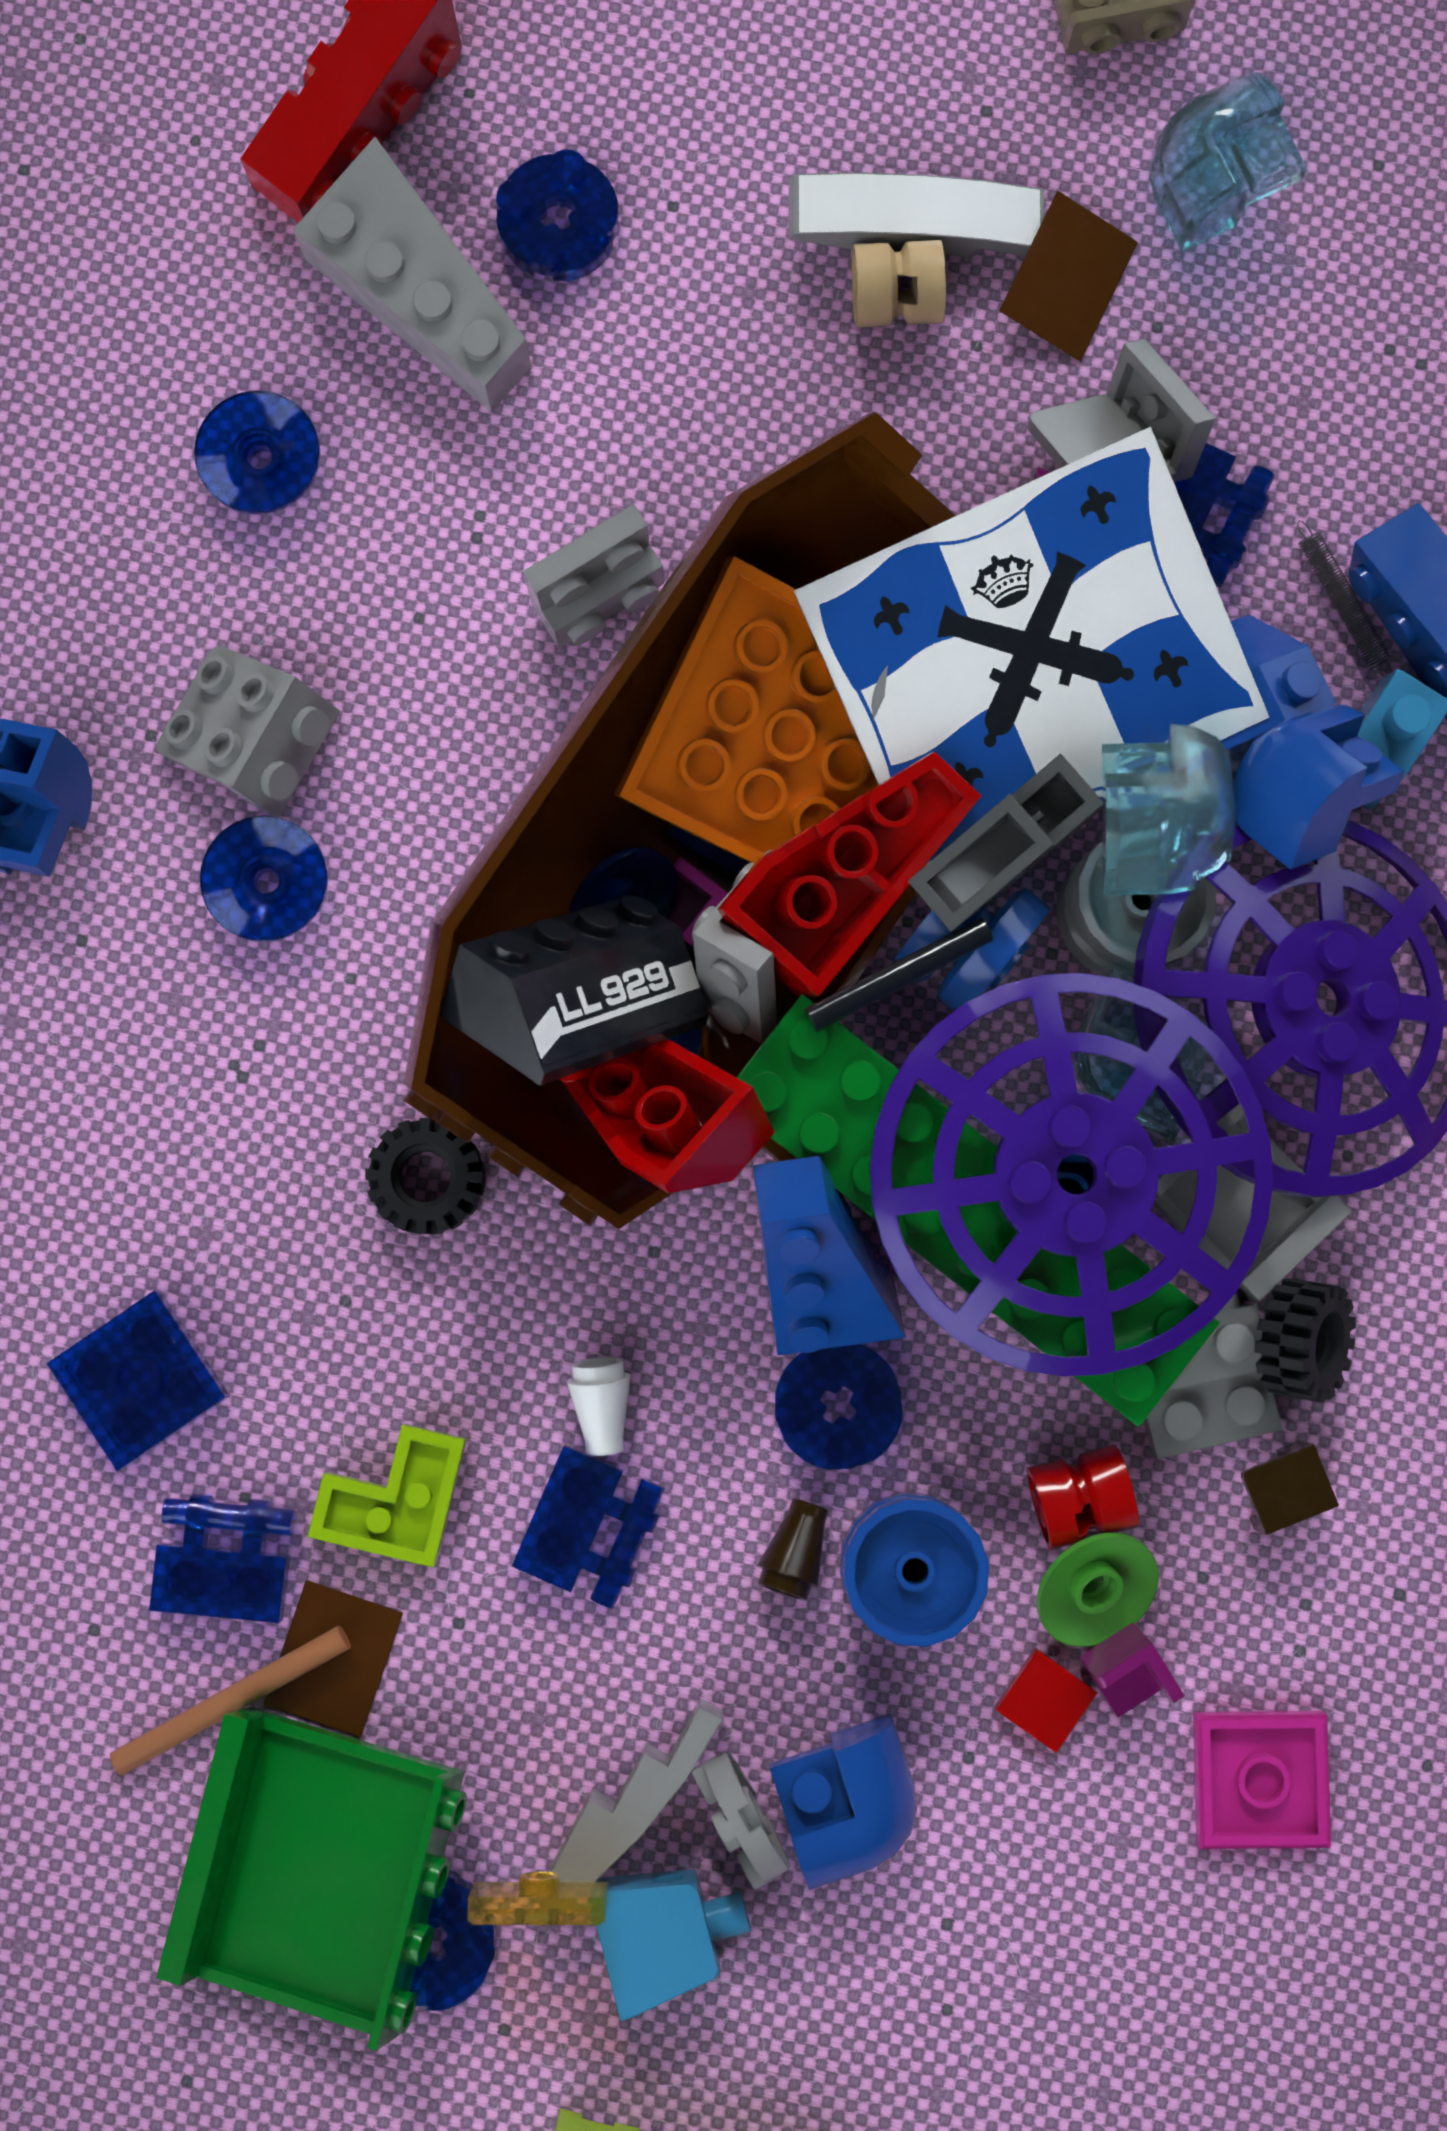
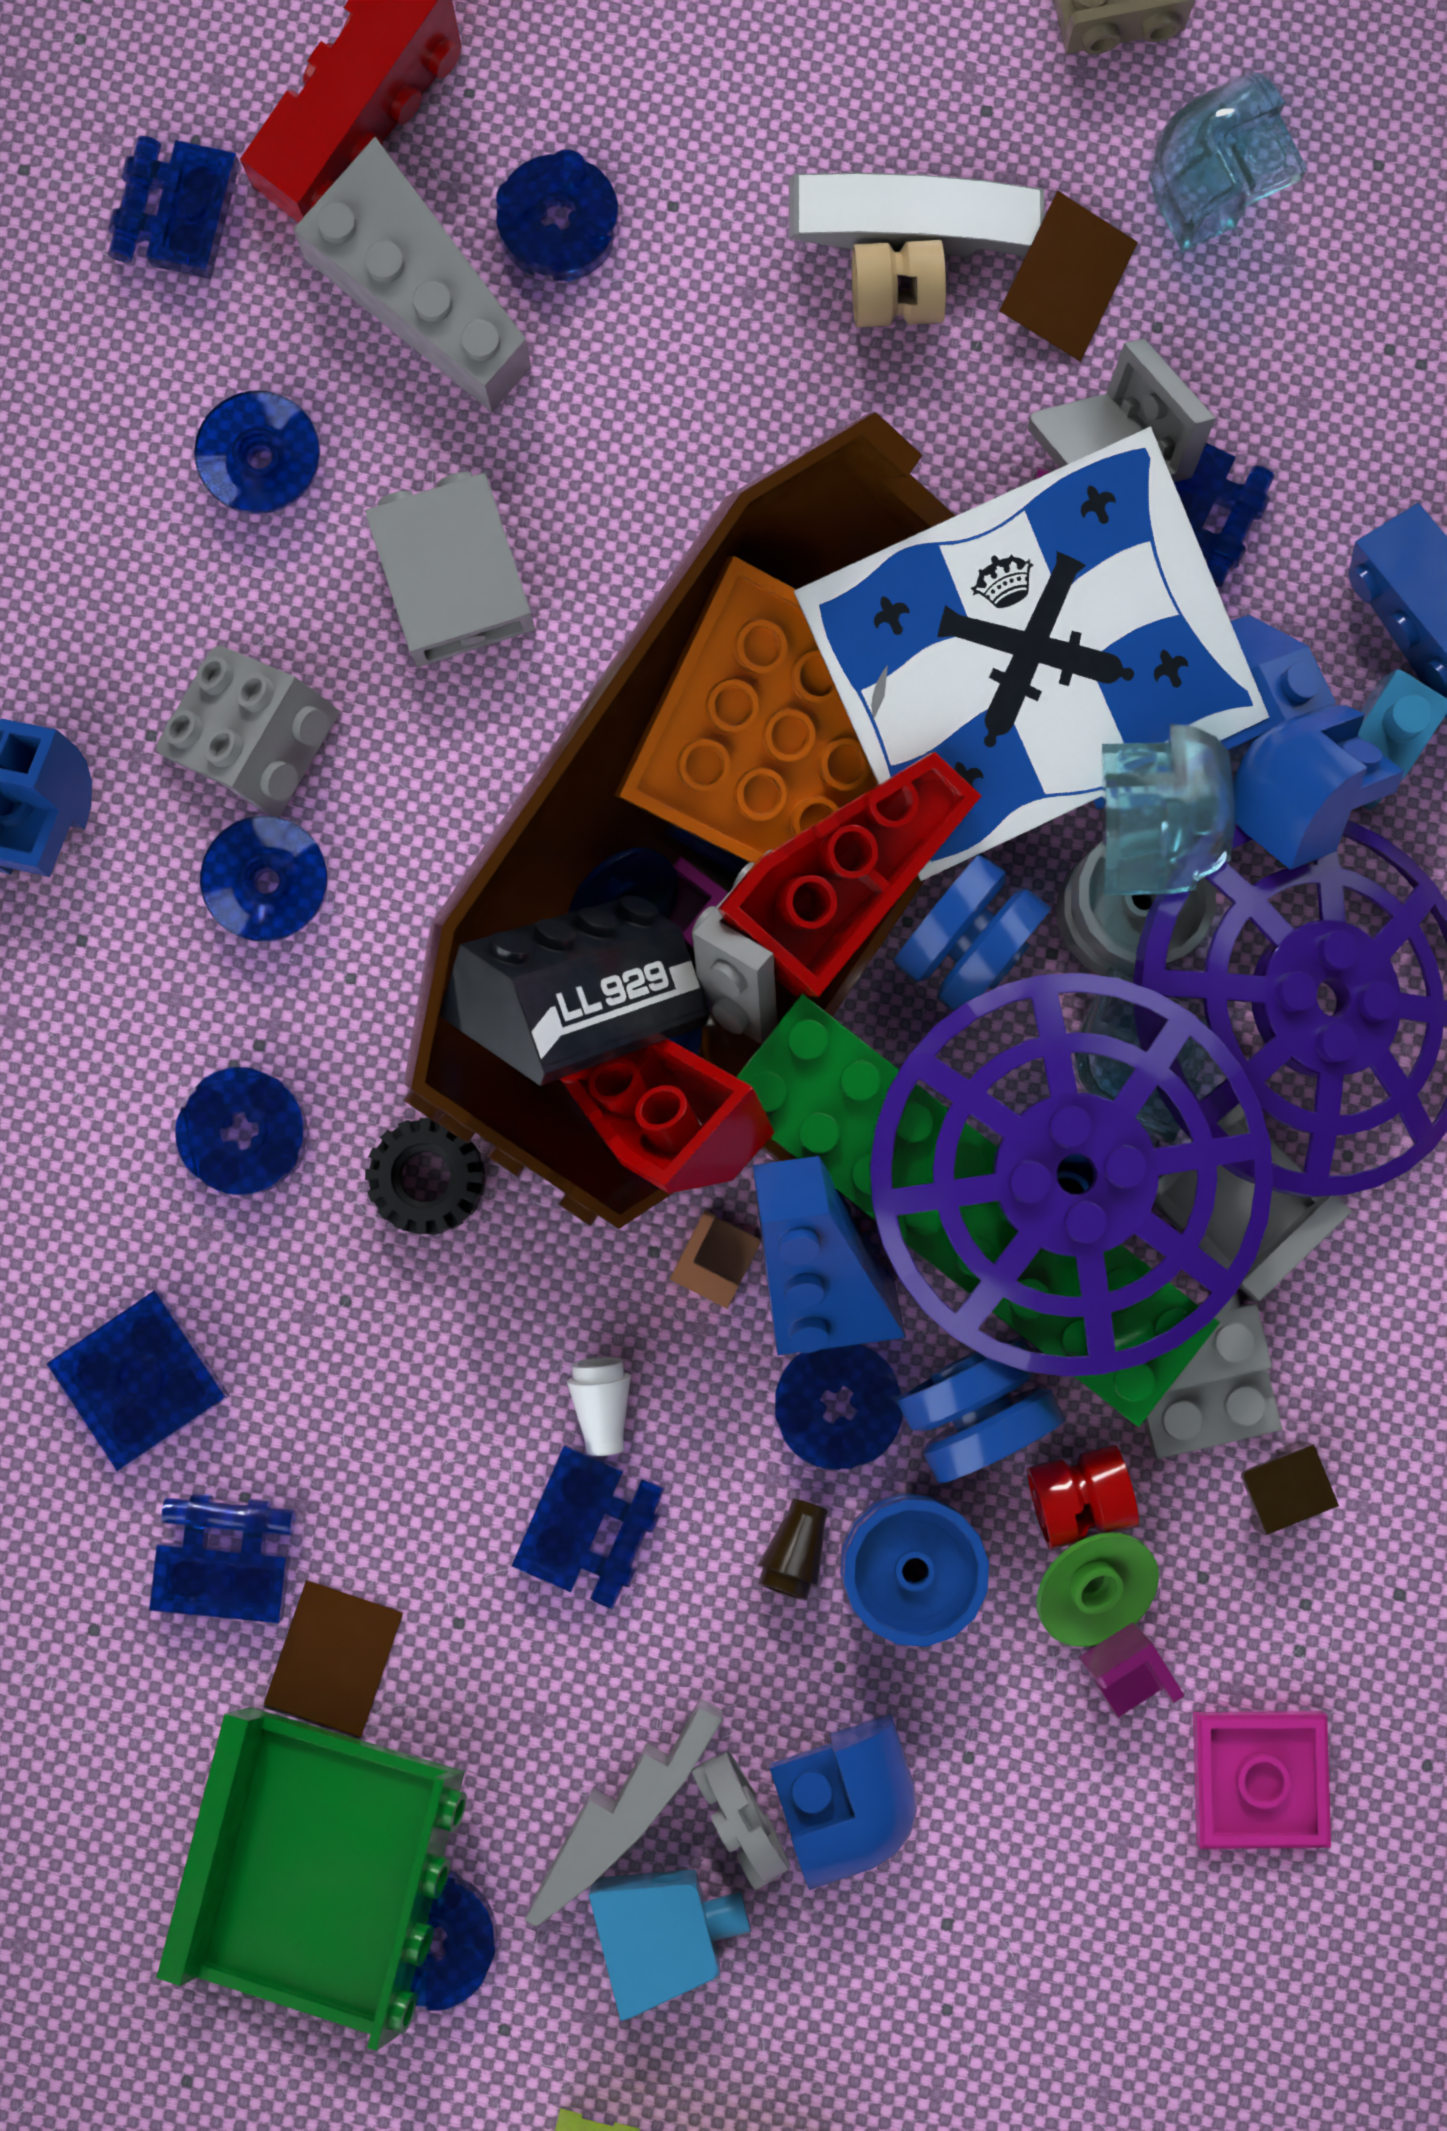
nougat bar [110,1625,351,1776] -> none
lime plate [307,1424,467,1568] -> none
clear yellow plate [468,1871,608,1925] -> none
light grey plate [523,504,664,648] -> none
black bar [804,918,993,1033] -> none
dark grey slope [908,753,1104,933] -> none
red piece [994,1647,1098,1753] -> none
black tyre [1255,1278,1356,1403] -> none
dark grey piece [1297,521,1392,677] -> none
none -> clear blue plate [108,136,240,279]
none -> clear blue plate [175,1067,308,1196]
none -> light grey panel [365,472,535,668]
none -> nougat panel [670,1210,760,1309]
none -> blue wheel [896,1336,1066,1484]

